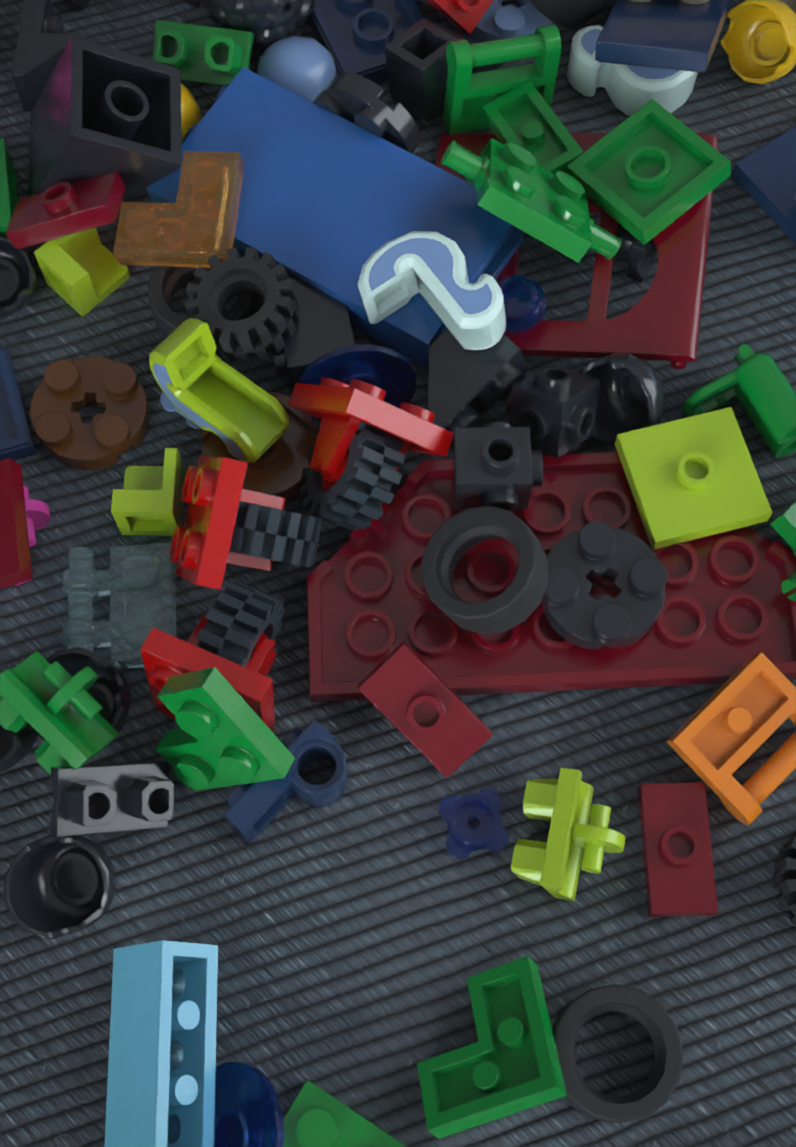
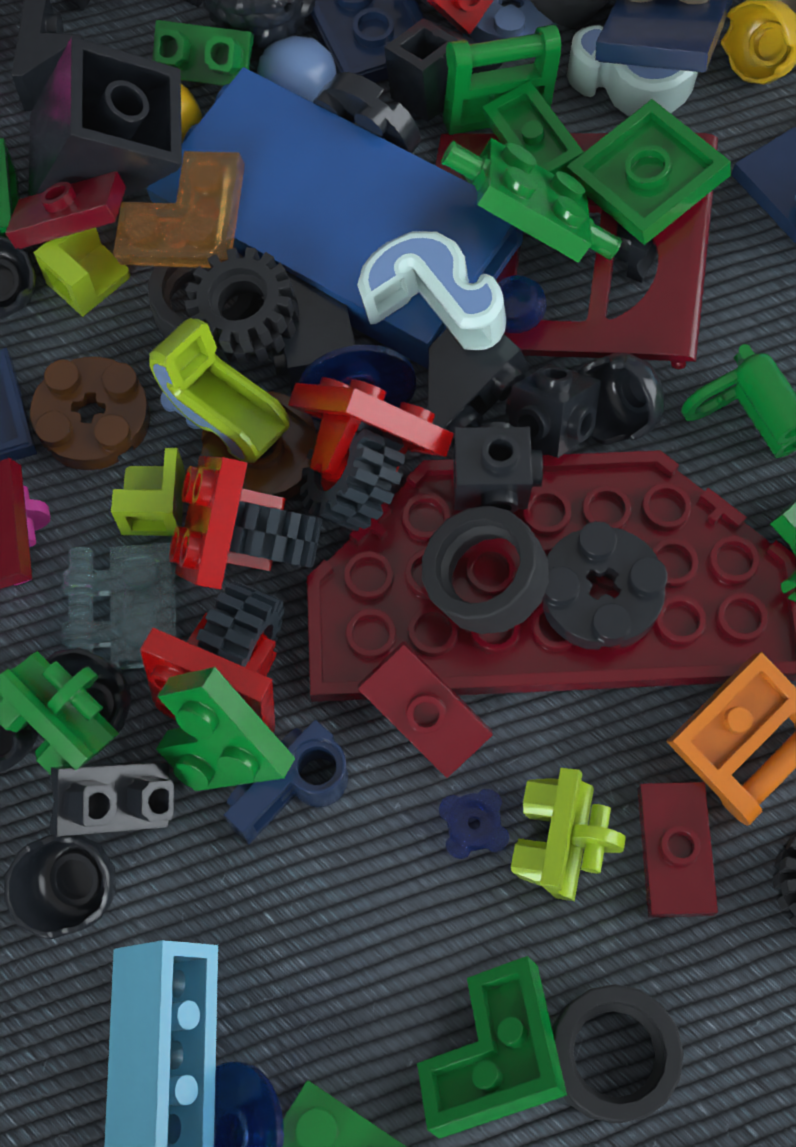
lime plate [614,407,772,550] -> none

